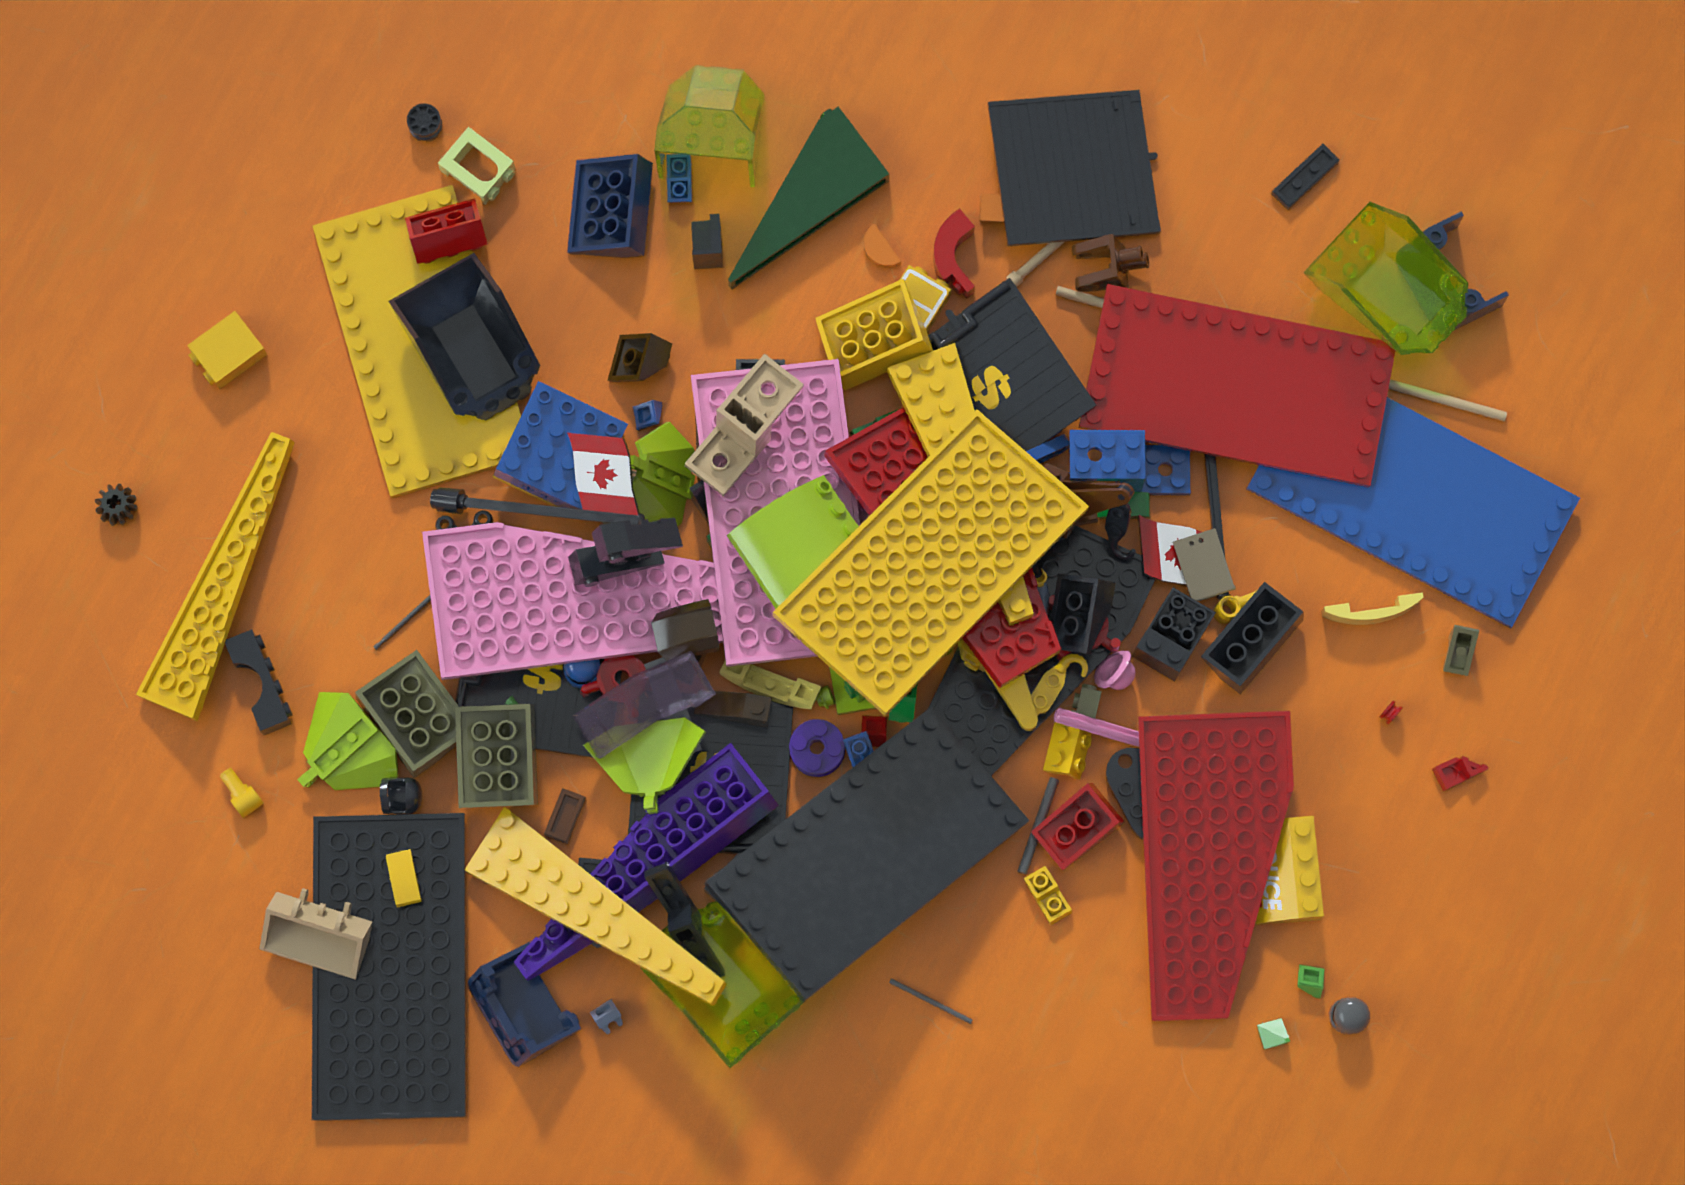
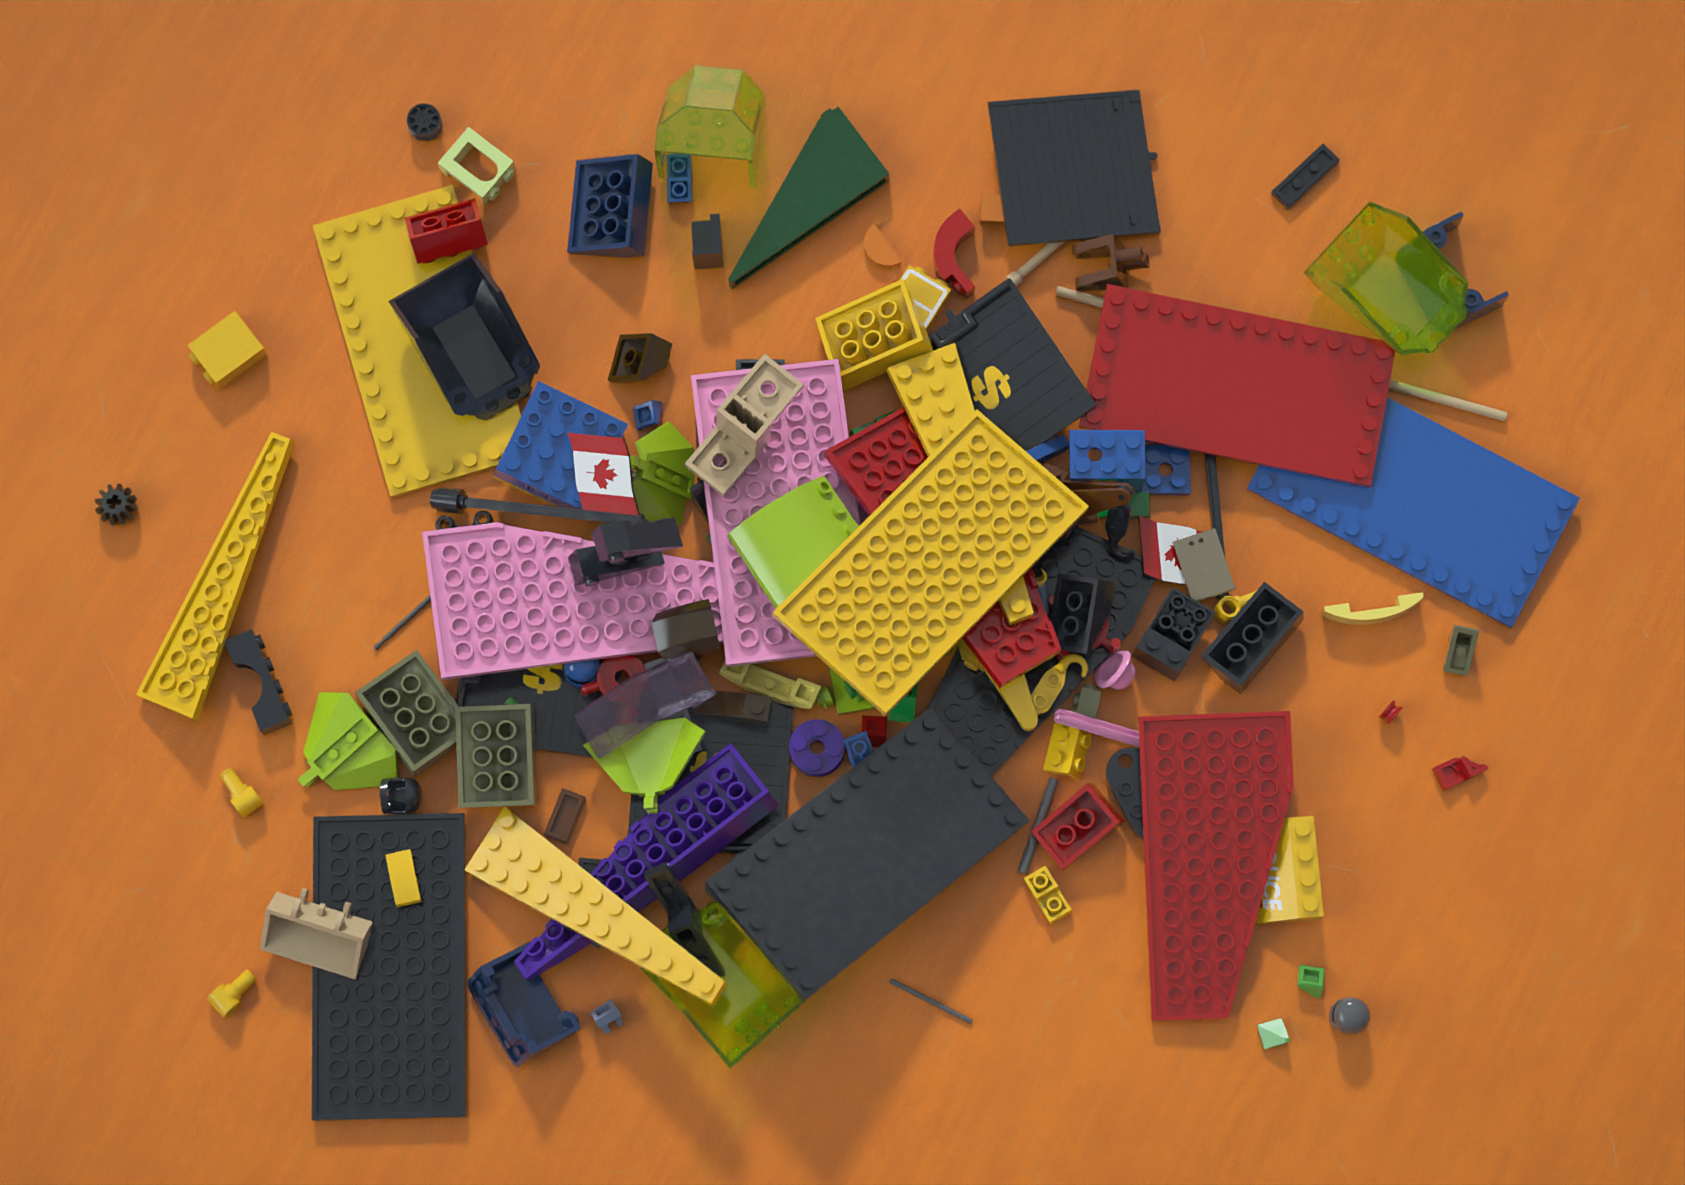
none -> yellow pin [207,969,257,1018]

